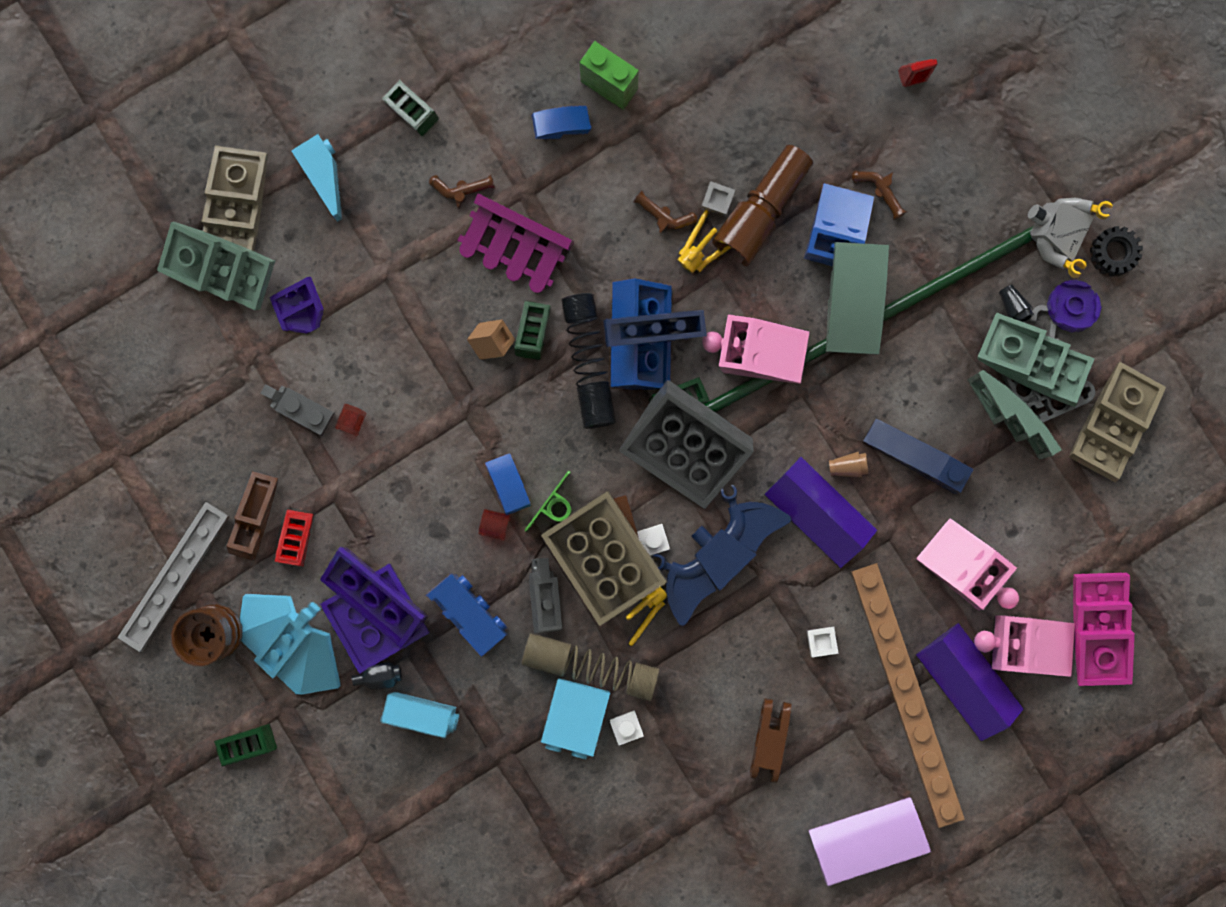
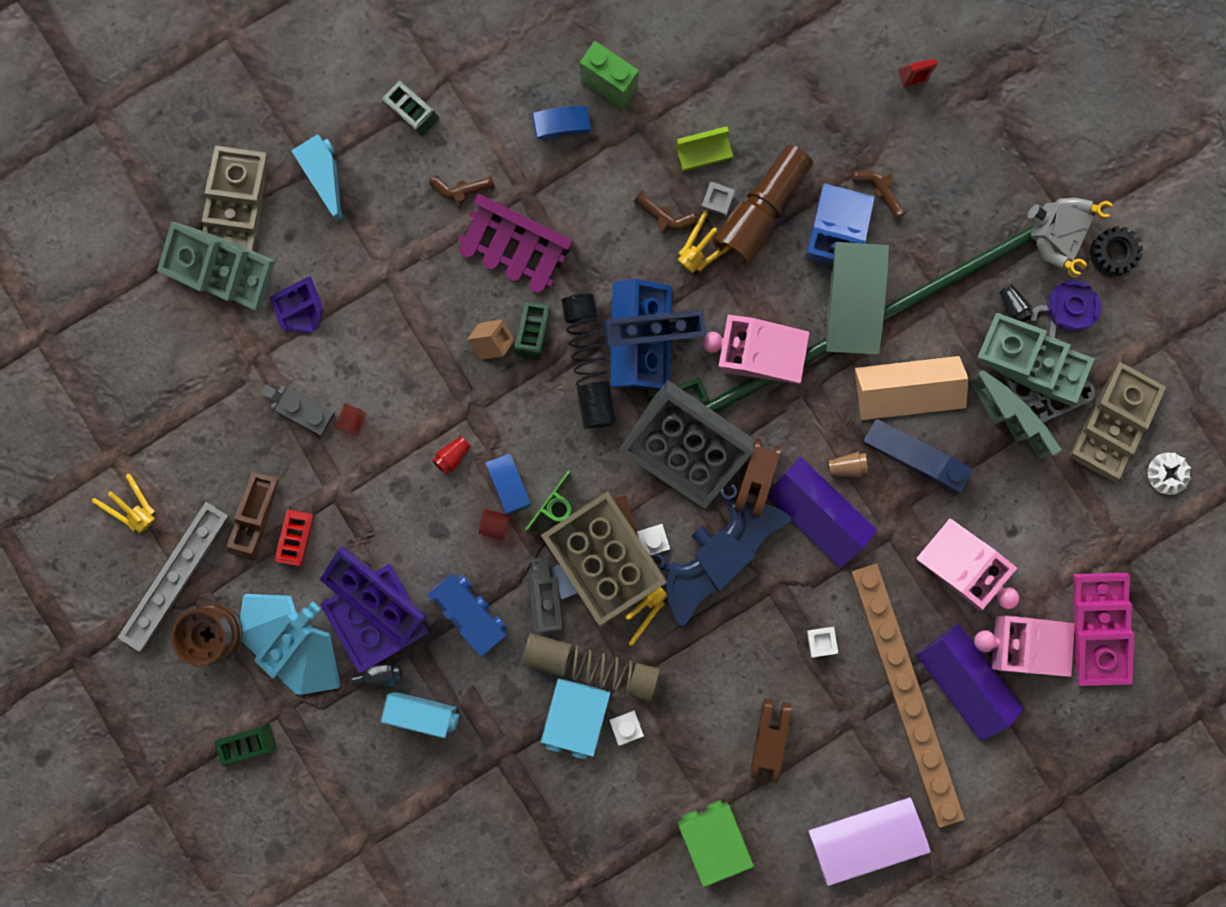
none -> yellow plant [92,474,155,533]
none -> red cone [432,436,471,475]
none -> sand blue piece [551,565,577,599]
none -> lime panel [676,126,733,172]
none -> bright green brick [678,800,754,887]
none -> reddish brown piece [734,438,782,518]
none -> light nougat slope [855,356,968,420]
none -> white gear [1148,453,1191,495]

